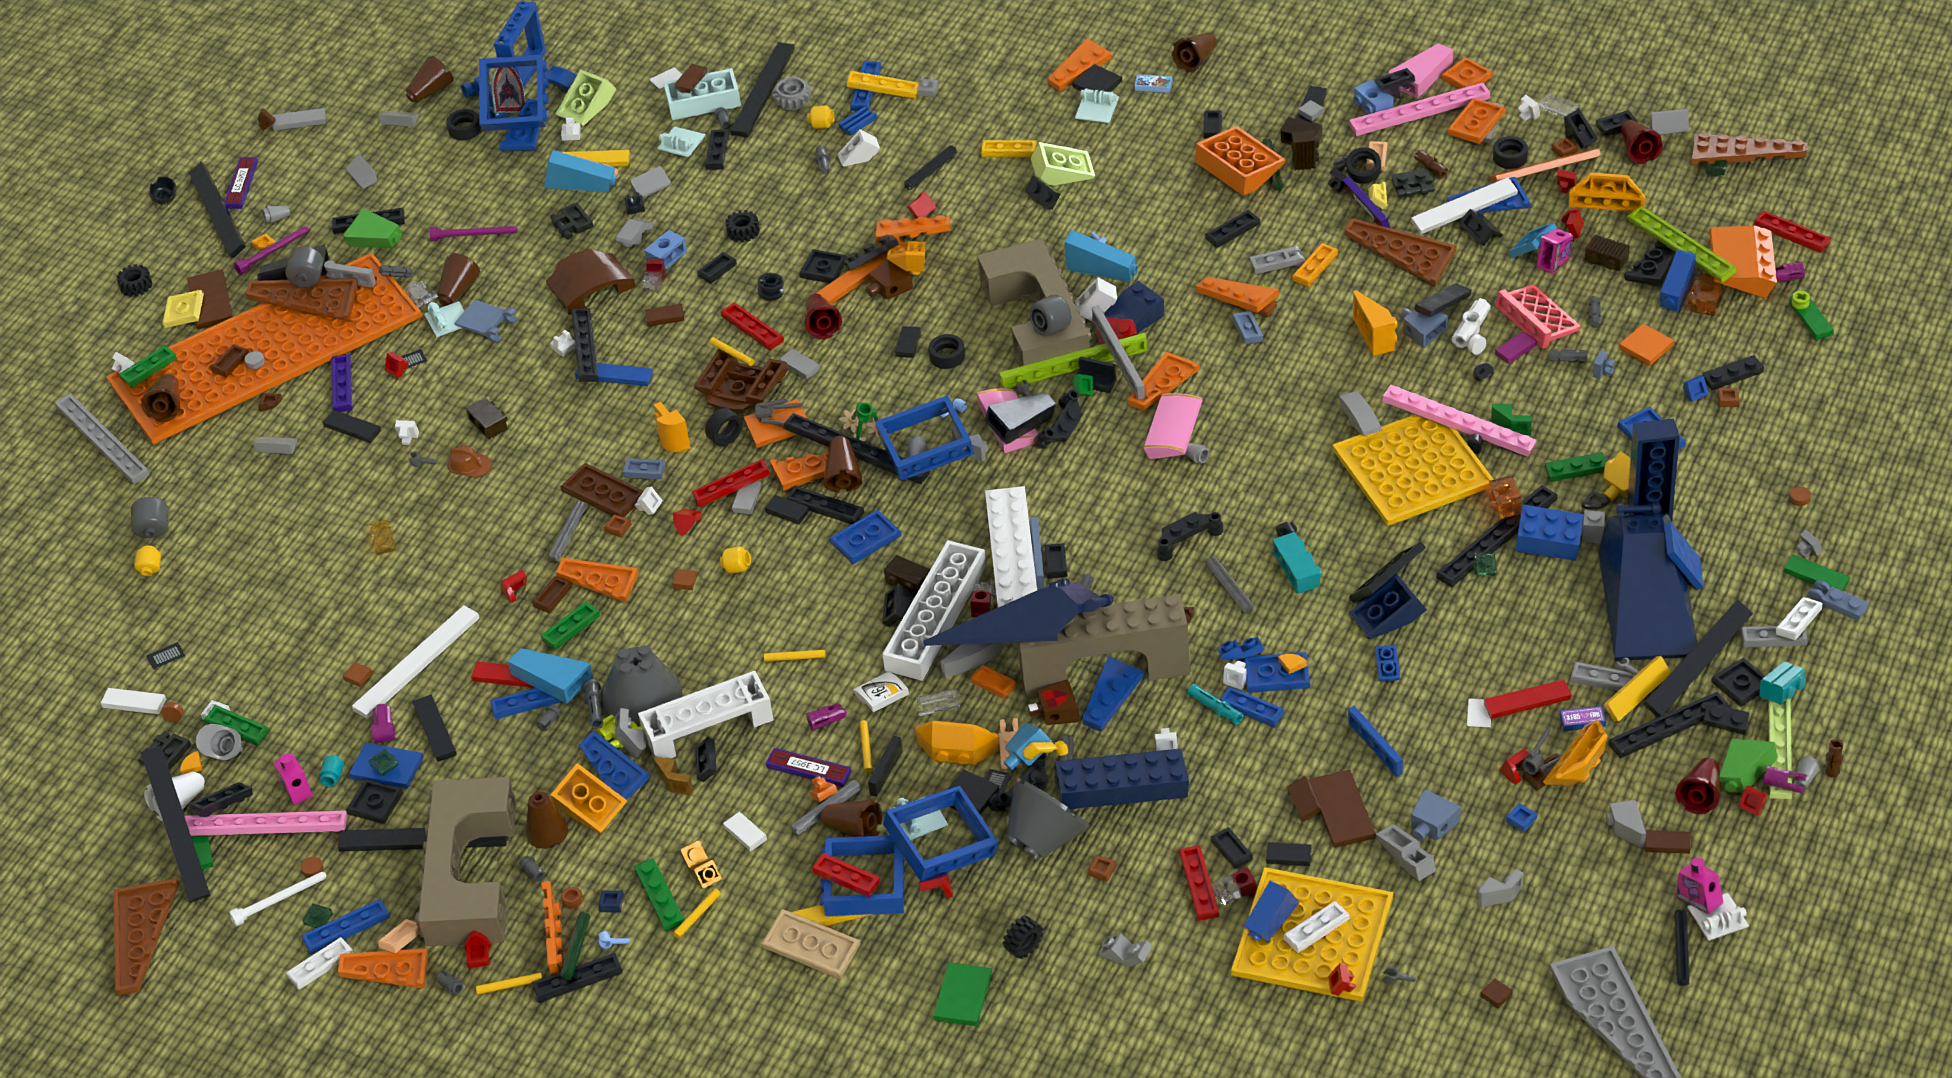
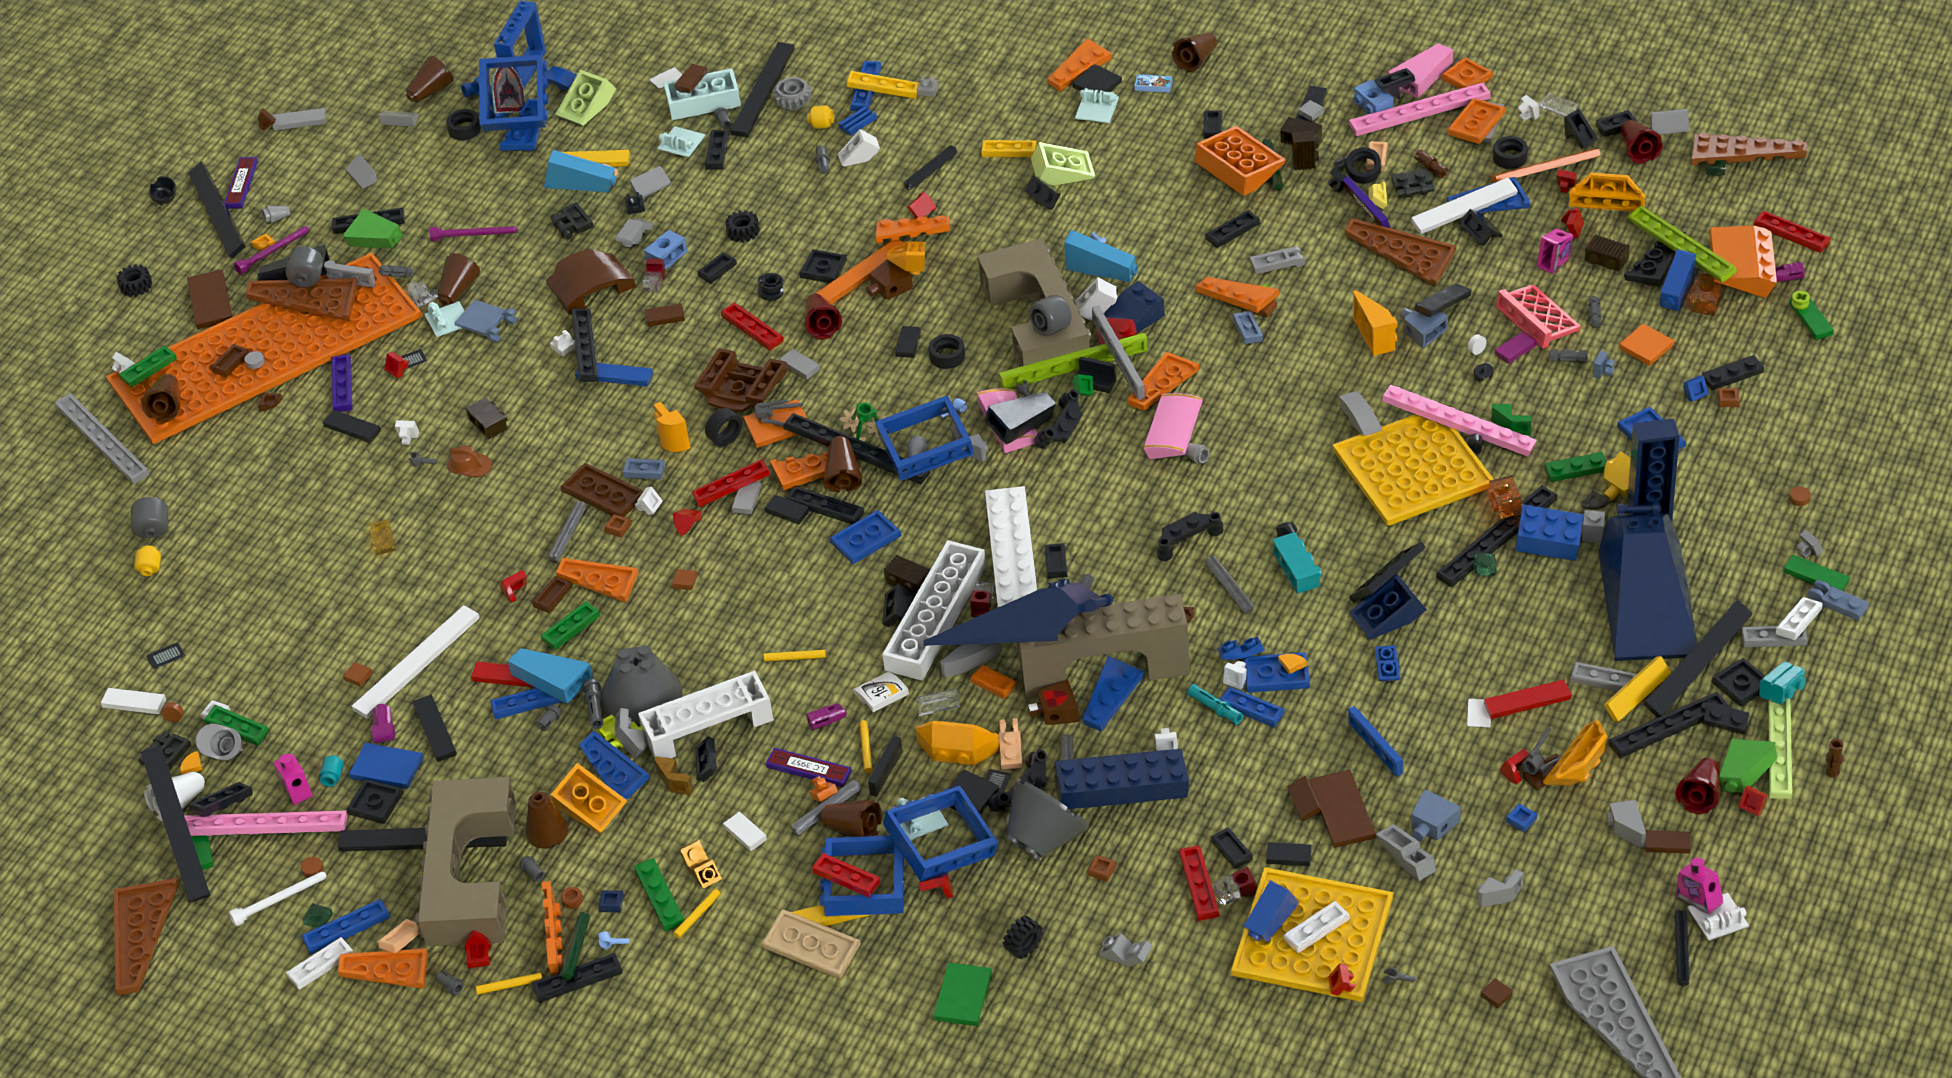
light yellow tile [162,290,204,328] -> none
light grey slope [253,437,298,454] -> none
clear green plate [368,749,399,776] -> none
white tile [561,118,581,141] -> none
yellow bar [709,337,755,366] -> none
yellow head [720,546,751,574] -> none
black plate [843,235,899,270] -> none
dark azure torso [1003,722,1069,771] -> none
sand blue tile [1030,517,1045,590] -> none
light orange tile [1292,243,1338,287] -> none
white piece [1452,298,1491,349] -> none
dark azure tile [1509,223,1557,258] -> none
dark orange tile [1551,137,1578,157] -> none
tile [1559,706,1606,731] -> none
light grey hand [1616,657,1640,675] -> none
blue tile [1664,522,1704,590] -> none
magenta hinge [1763,765,1807,793] -> none
light grey cone [1794,756,1820,790] -> none

